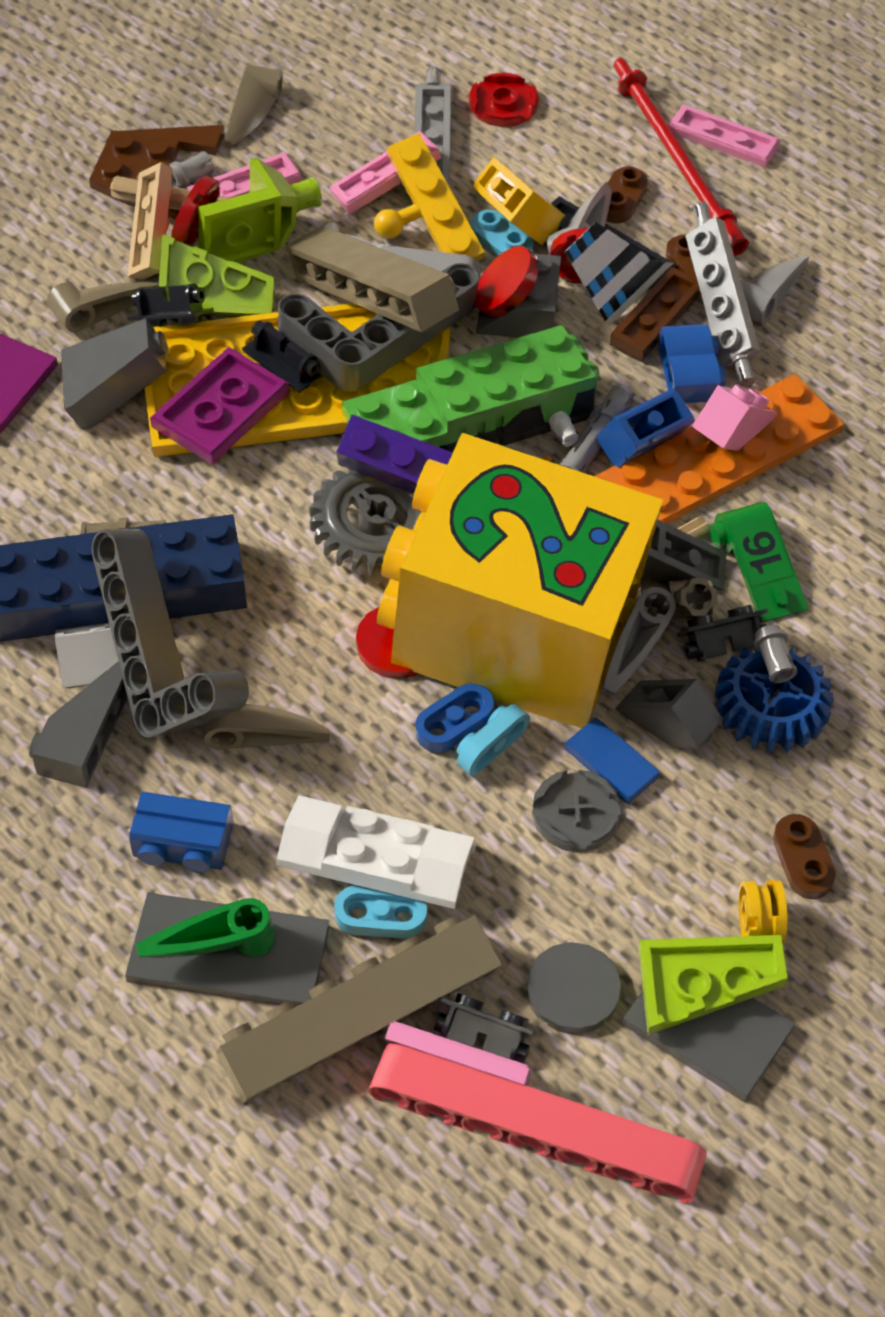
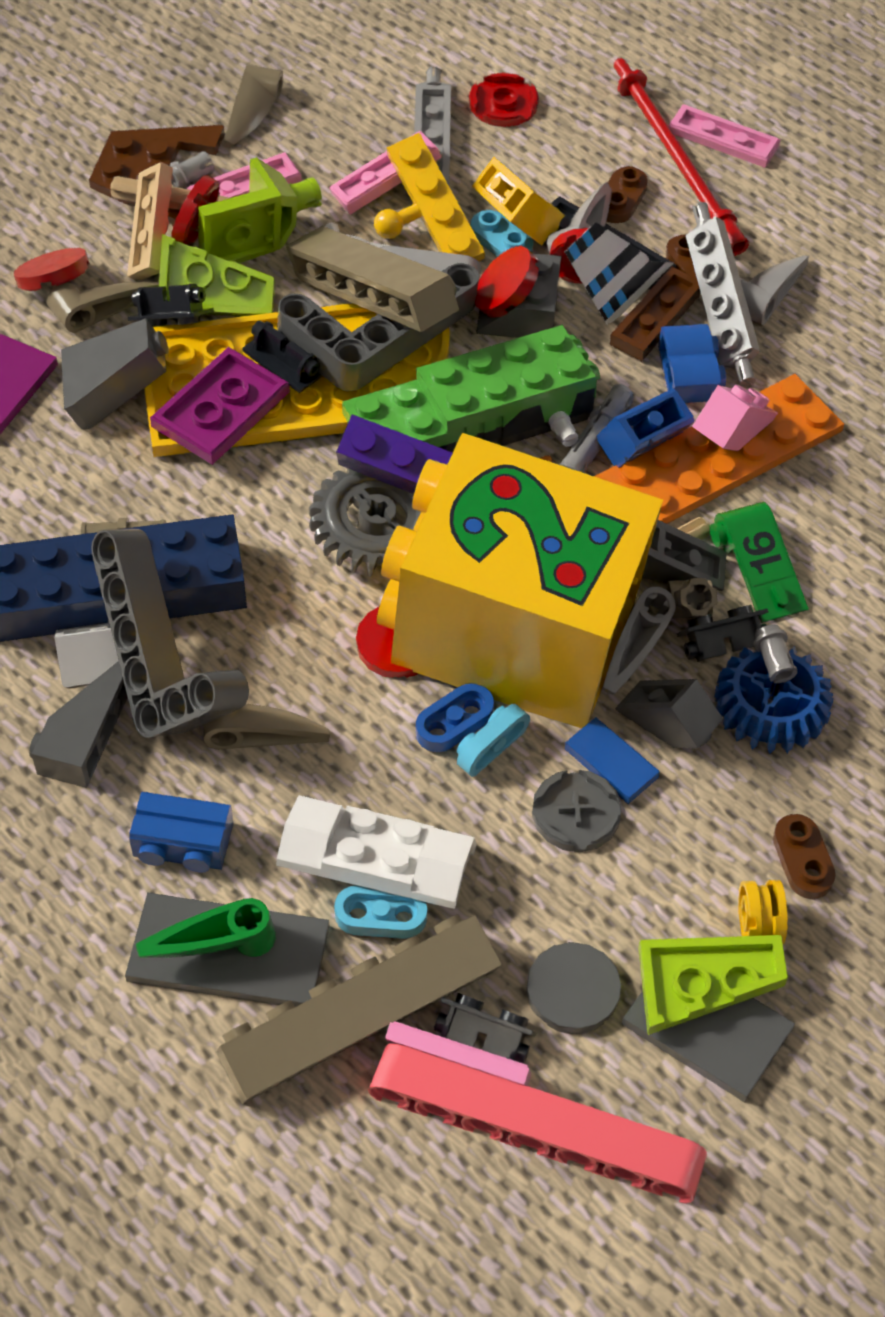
none -> tile [14,248,90,291]

